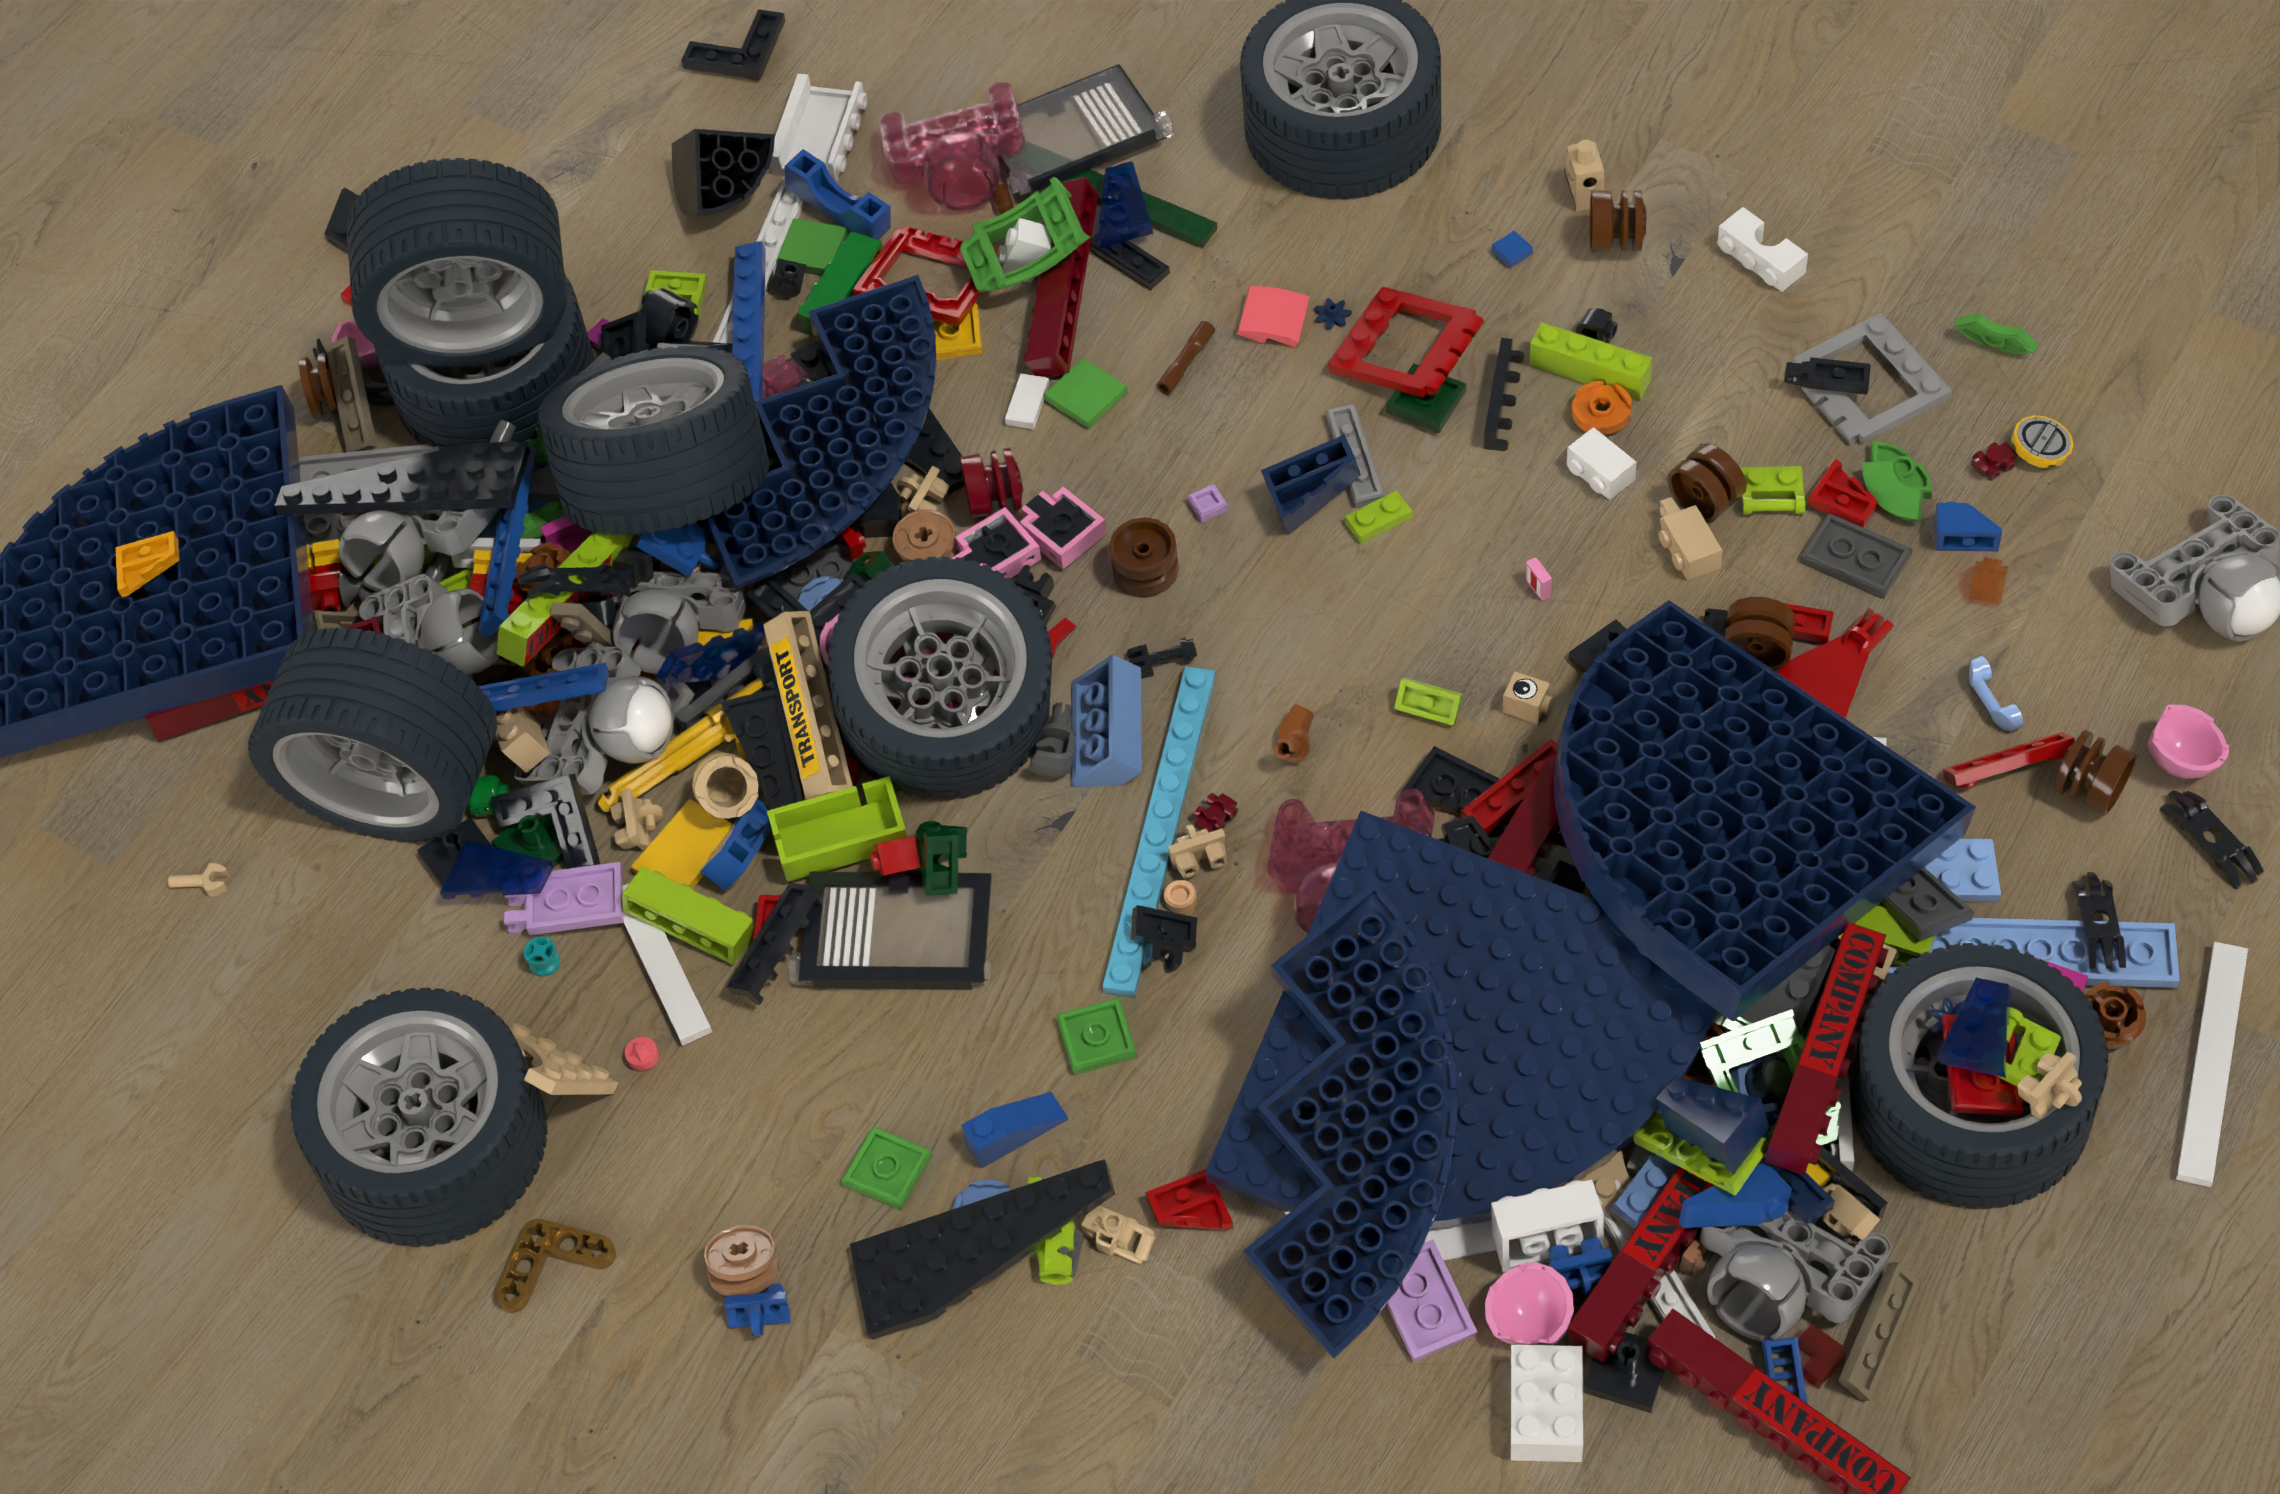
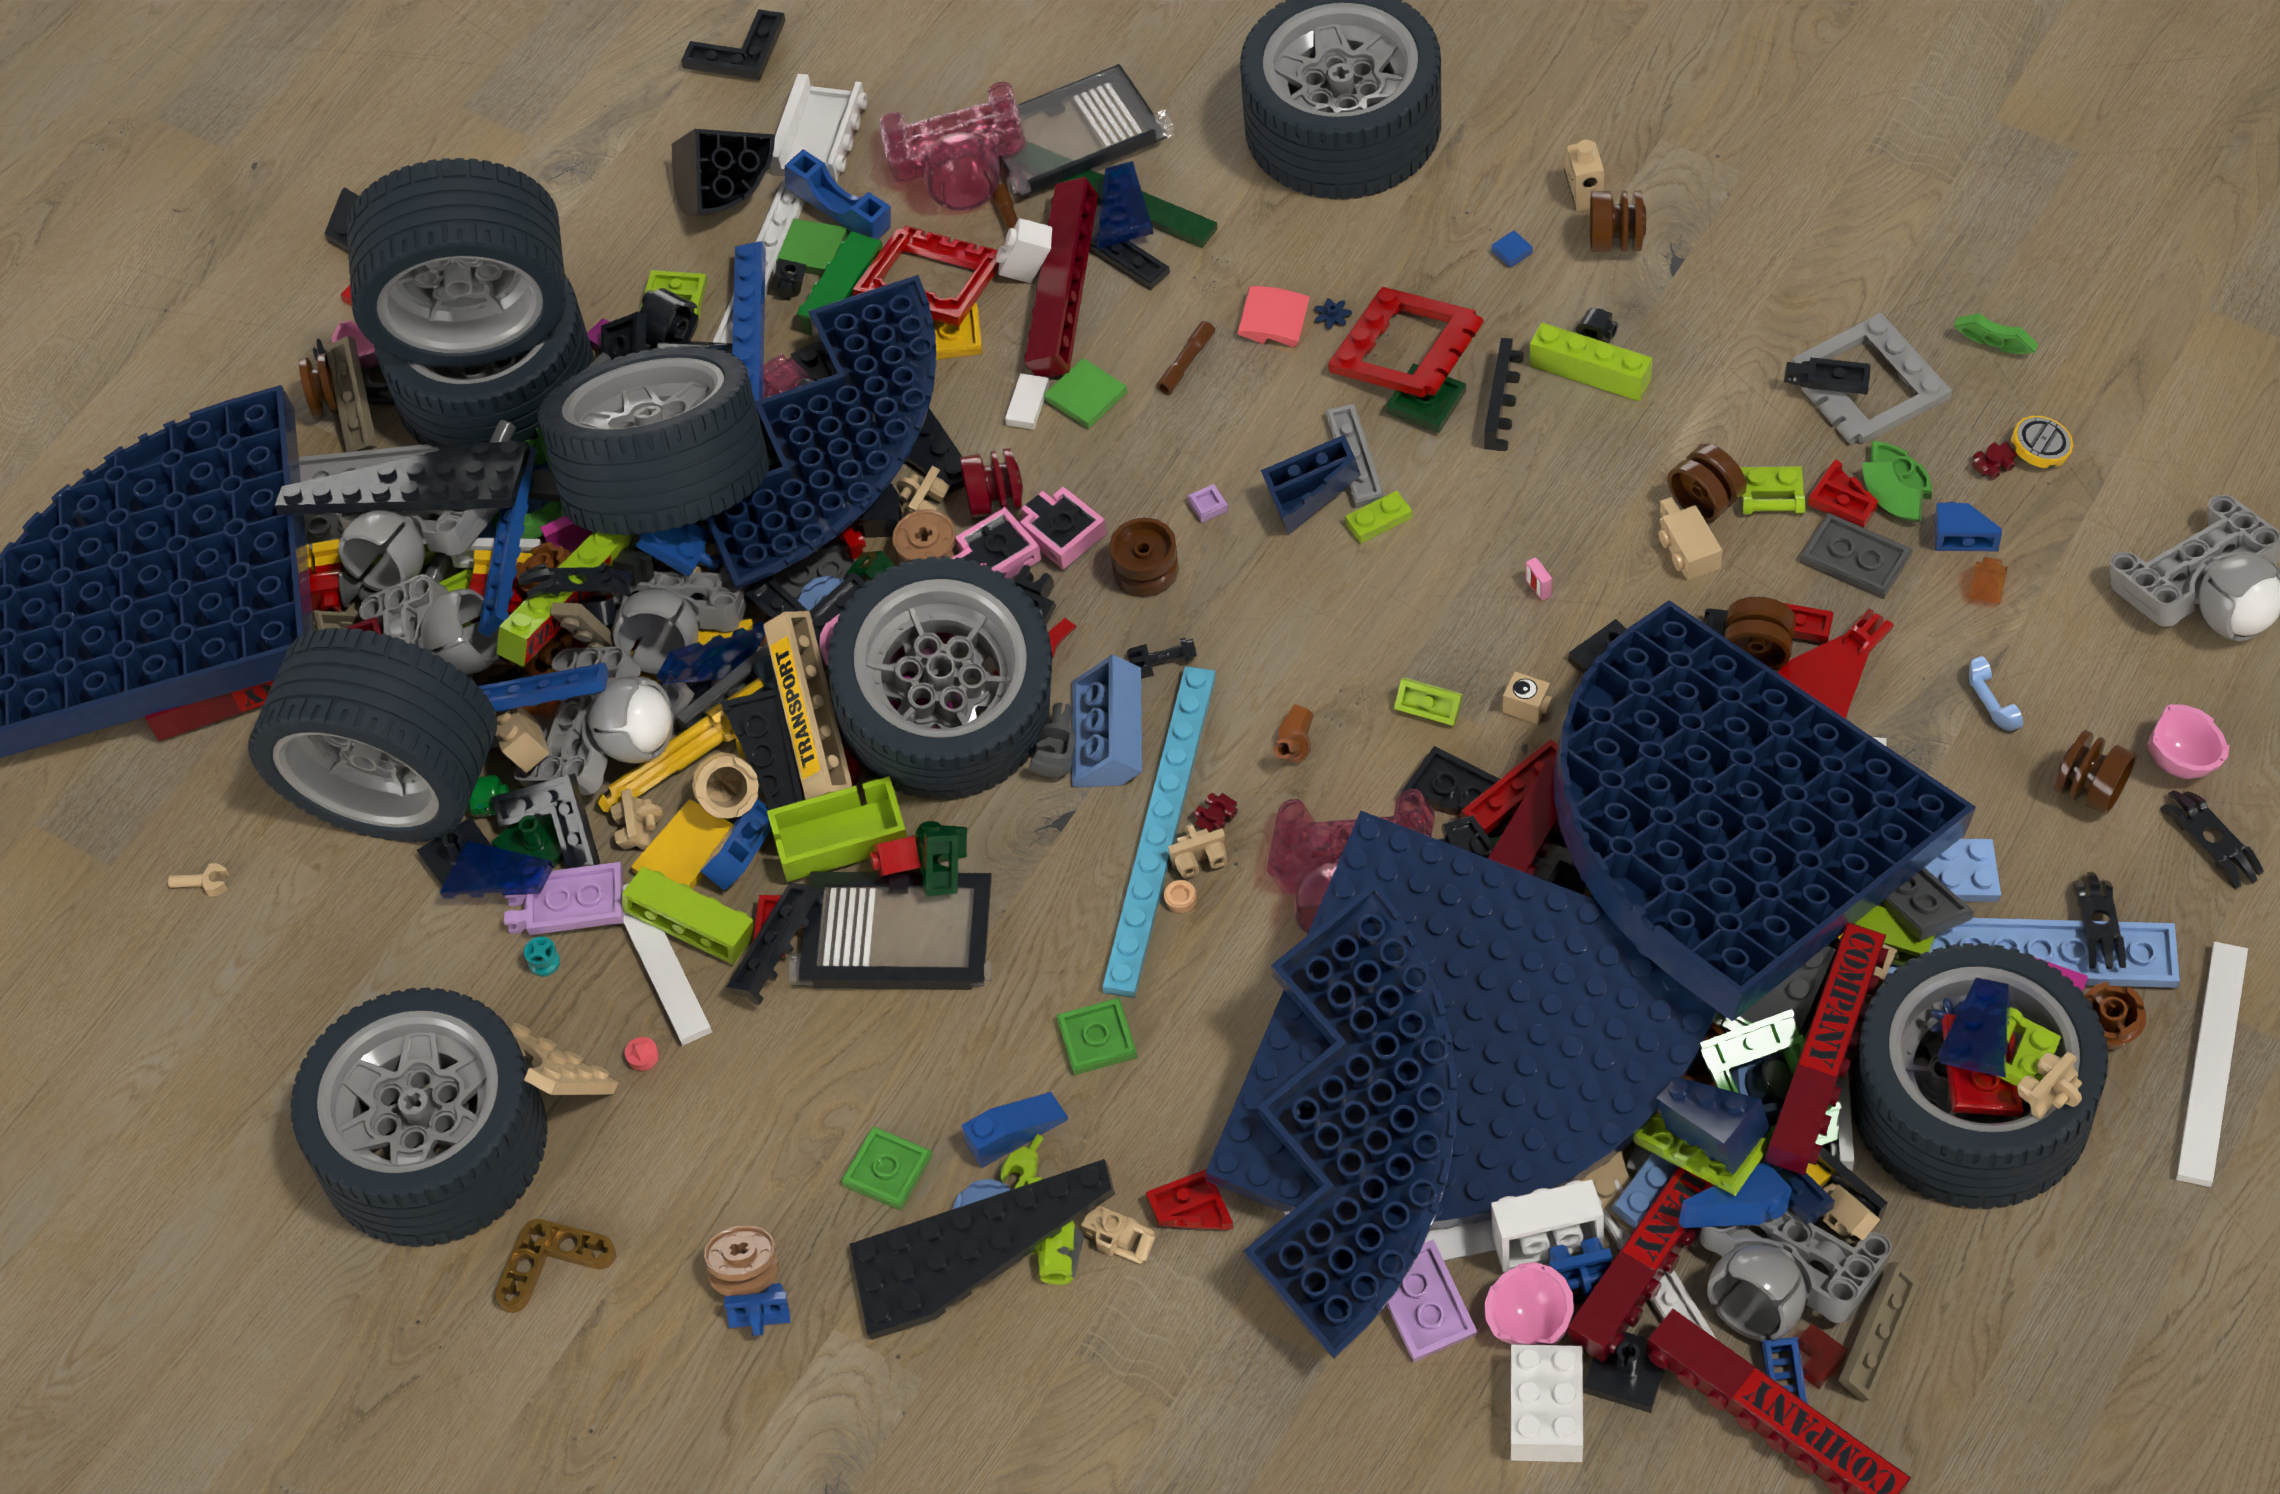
light orange wing [116,531,179,598] -> none
bright green wedge [960,177,1090,292] -> none
black plate [1131,905,1197,973] -> none
white brick [1567,427,1637,500] -> none
orange plate [1572,381,1632,435] -> none
nougat tile [1679,1240,1708,1276] -> none
white arch [1717,207,1808,292] -> none
red plate [1942,732,2075,788] -> none
none -> lime hand [1001,1134,1043,1189]

